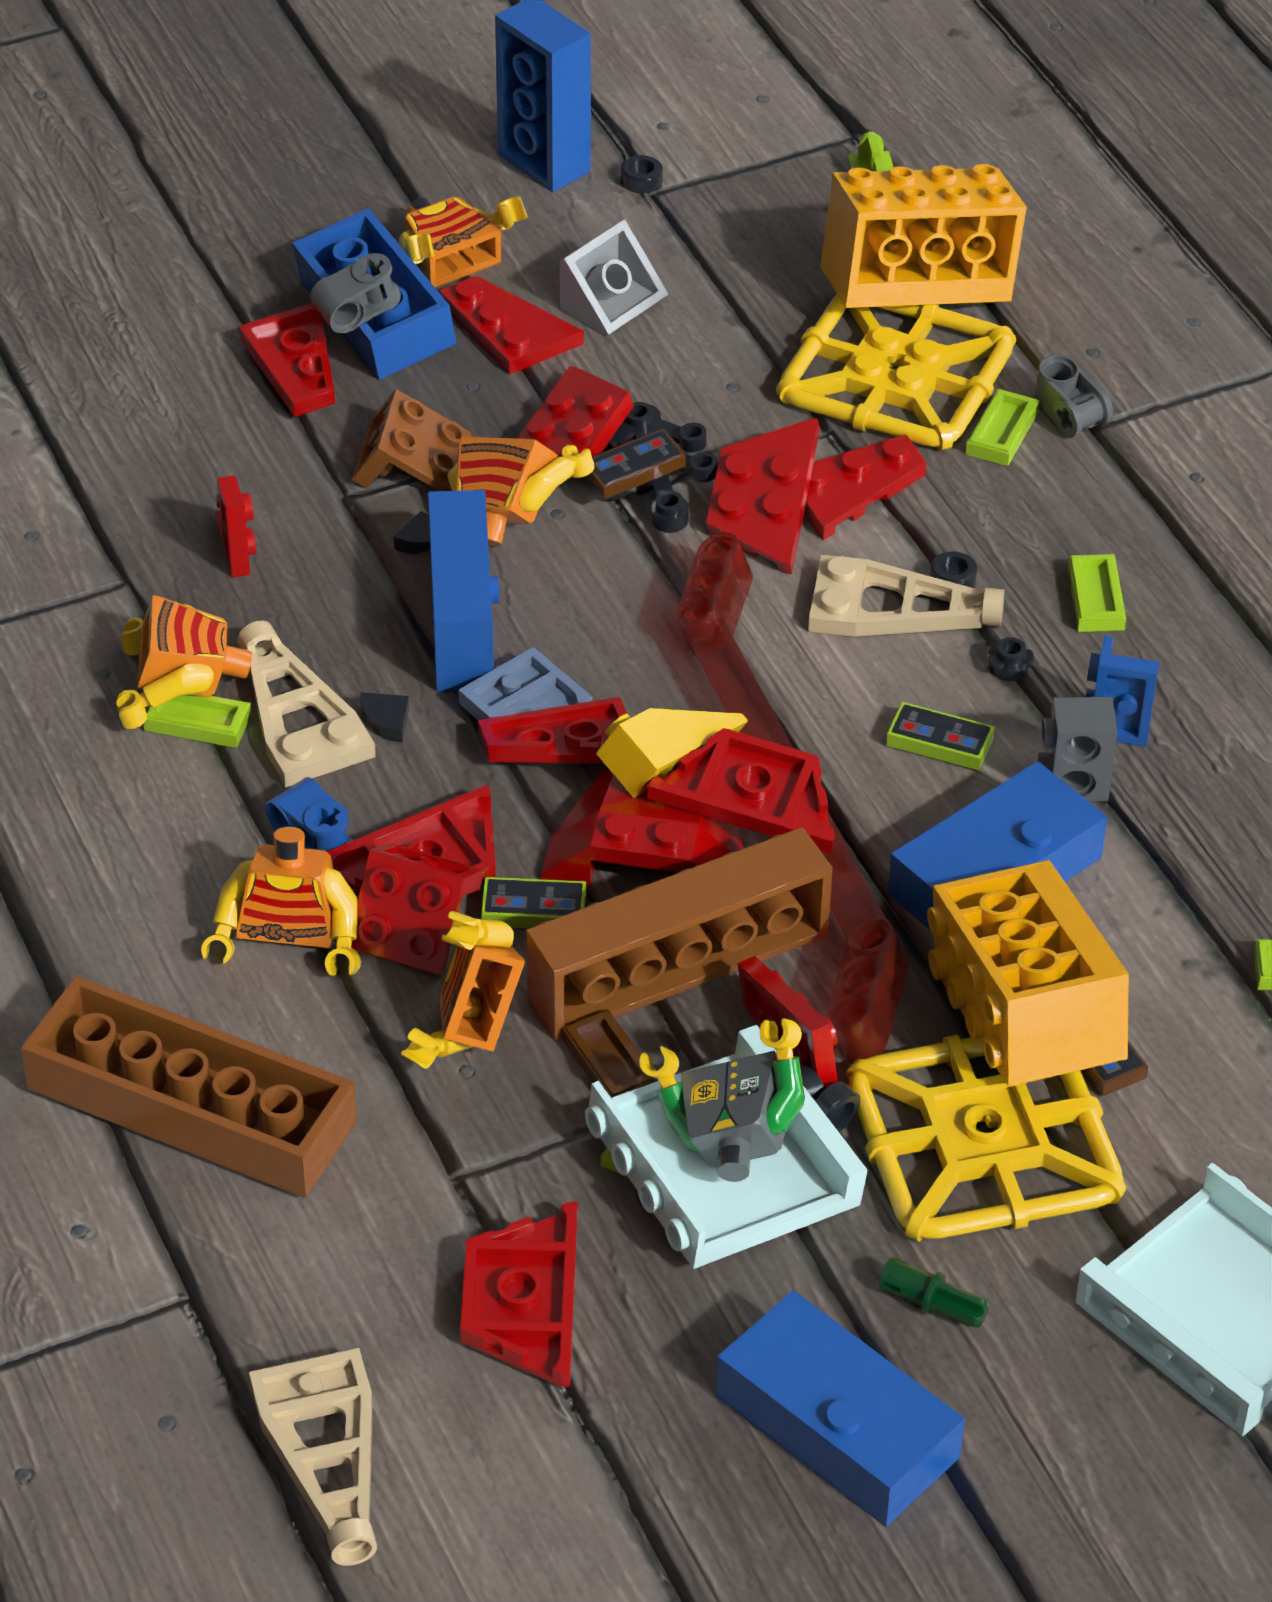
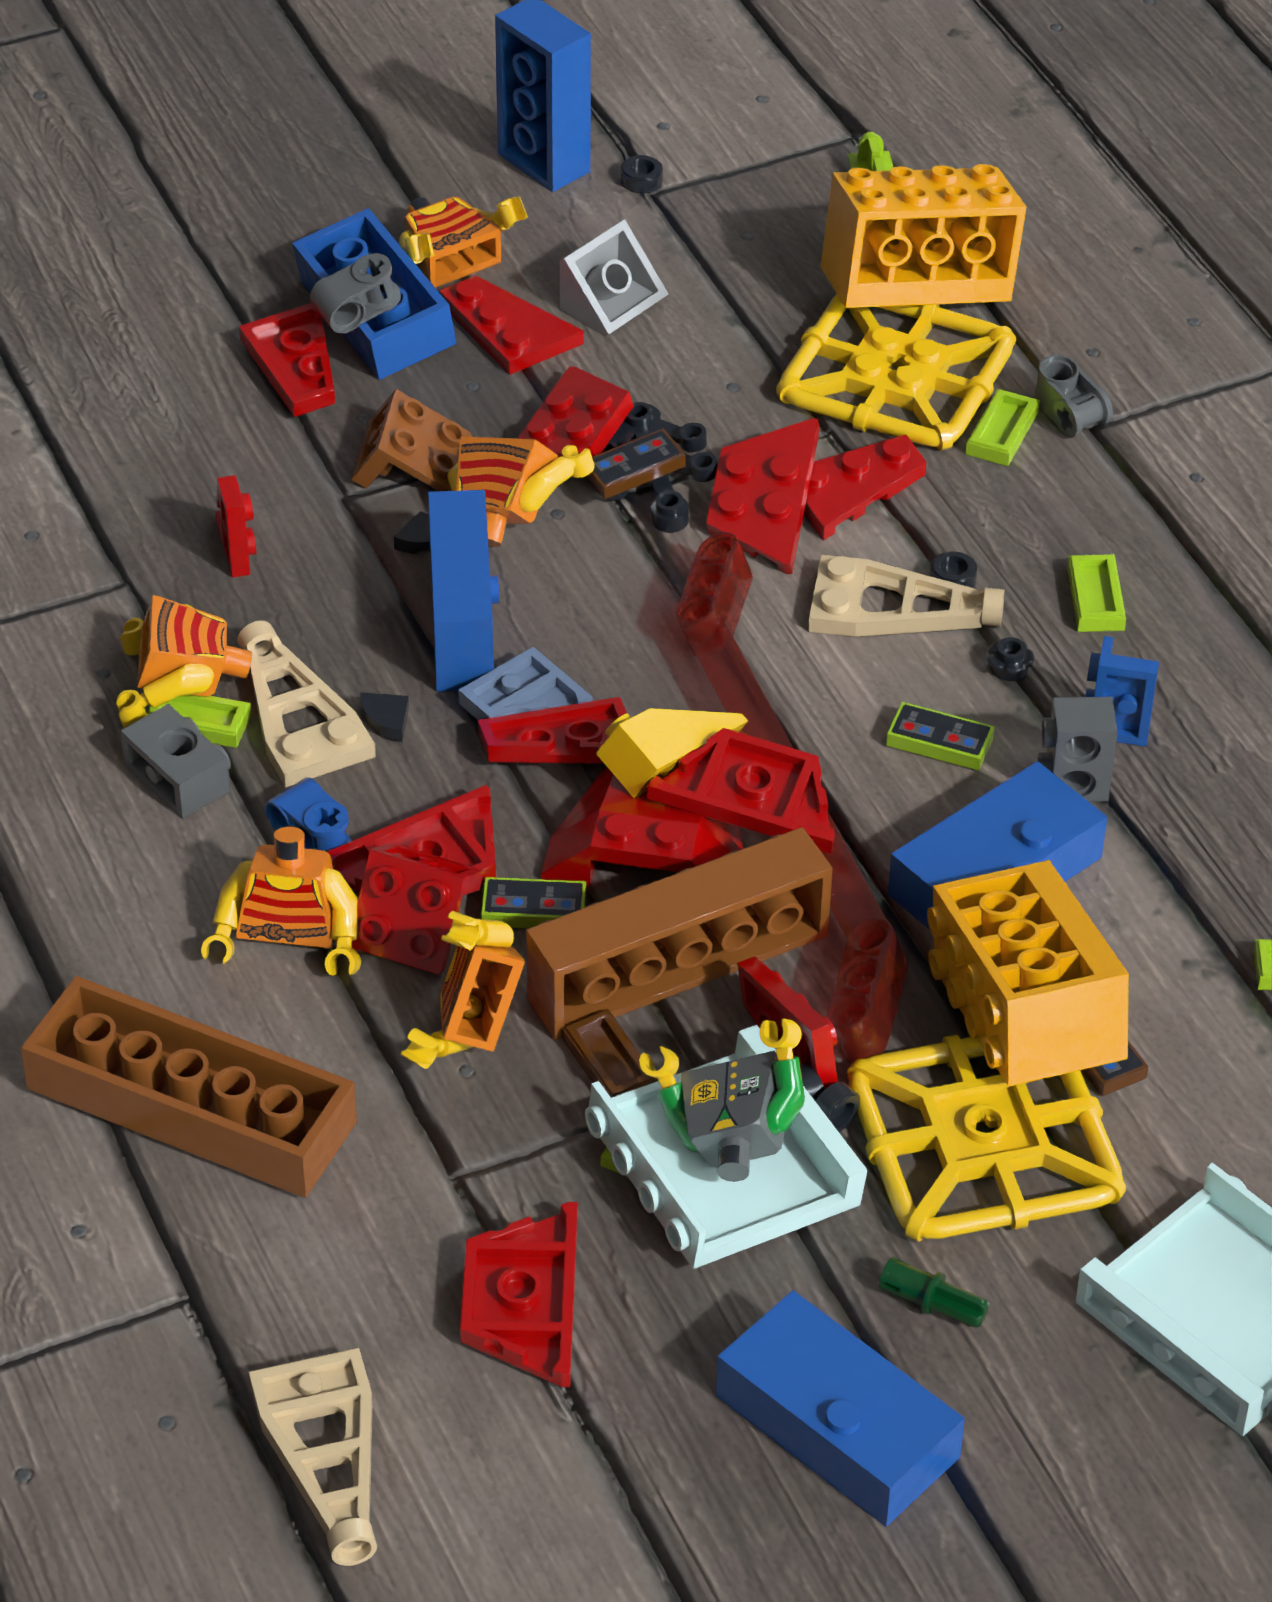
none -> dark grey brick [121,704,231,819]

